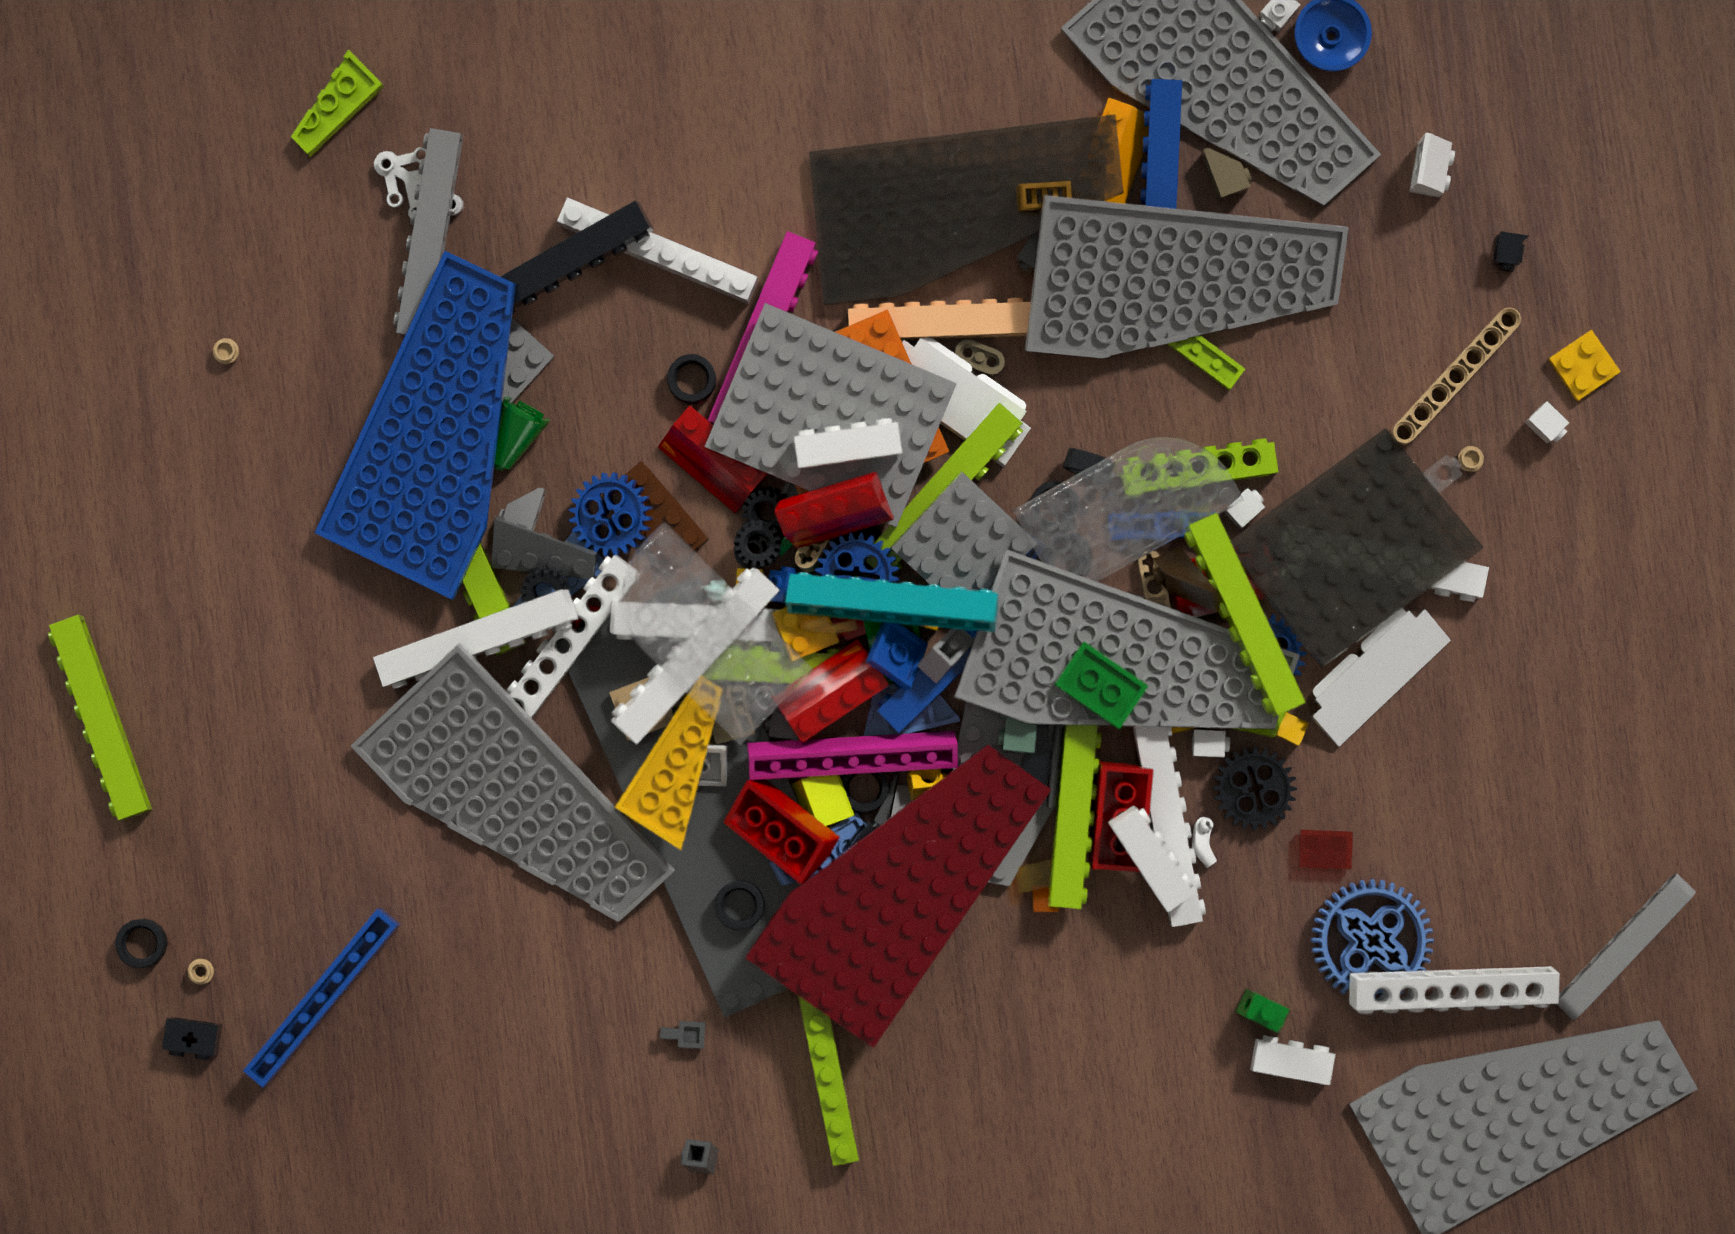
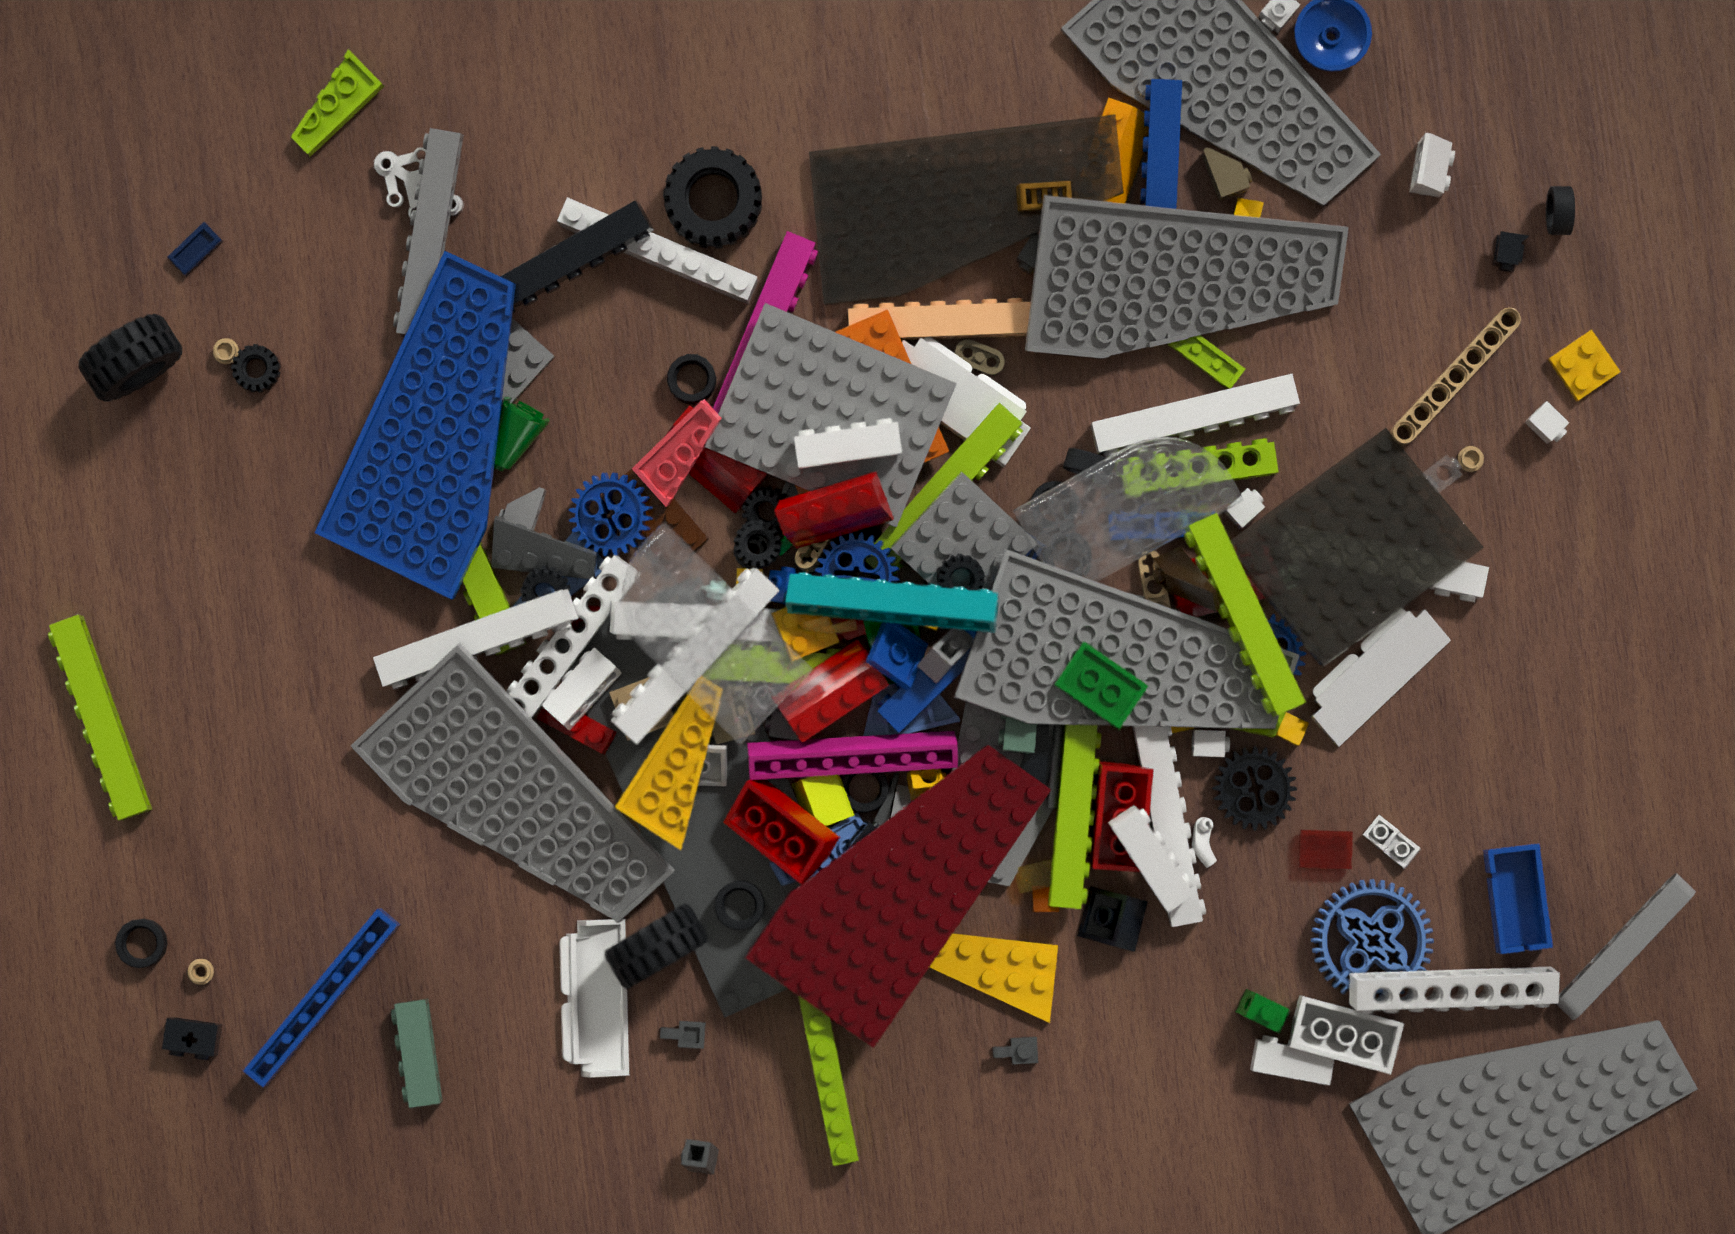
none -> black tyre [79,314,182,402]
none -> dark blue tile [167,222,223,276]
none -> black tyre [231,344,281,393]
none -> sand green brick [391,999,443,1108]
none -> red plate [537,707,617,755]
none -> white brick [542,648,622,731]
none -> white slope [559,919,629,1078]
none -> black tyre [605,904,708,989]
none -> coral wing [632,399,722,507]
none -> black tyre [663,146,762,249]
none -> yellow wing [930,933,1058,1023]
none -> black tyre [937,554,985,591]
none -> dark grey plate [992,1036,1038,1064]
none -> black slope [1077,886,1148,952]
none -> white brick [1090,374,1300,457]
none -> yellow slope [1233,198,1264,217]
none -> white slope [1289,995,1404,1074]
none -> white slope [1363,815,1421,869]
none -> blue piece [1483,844,1553,954]
none -> black tyre [1546,186,1575,235]

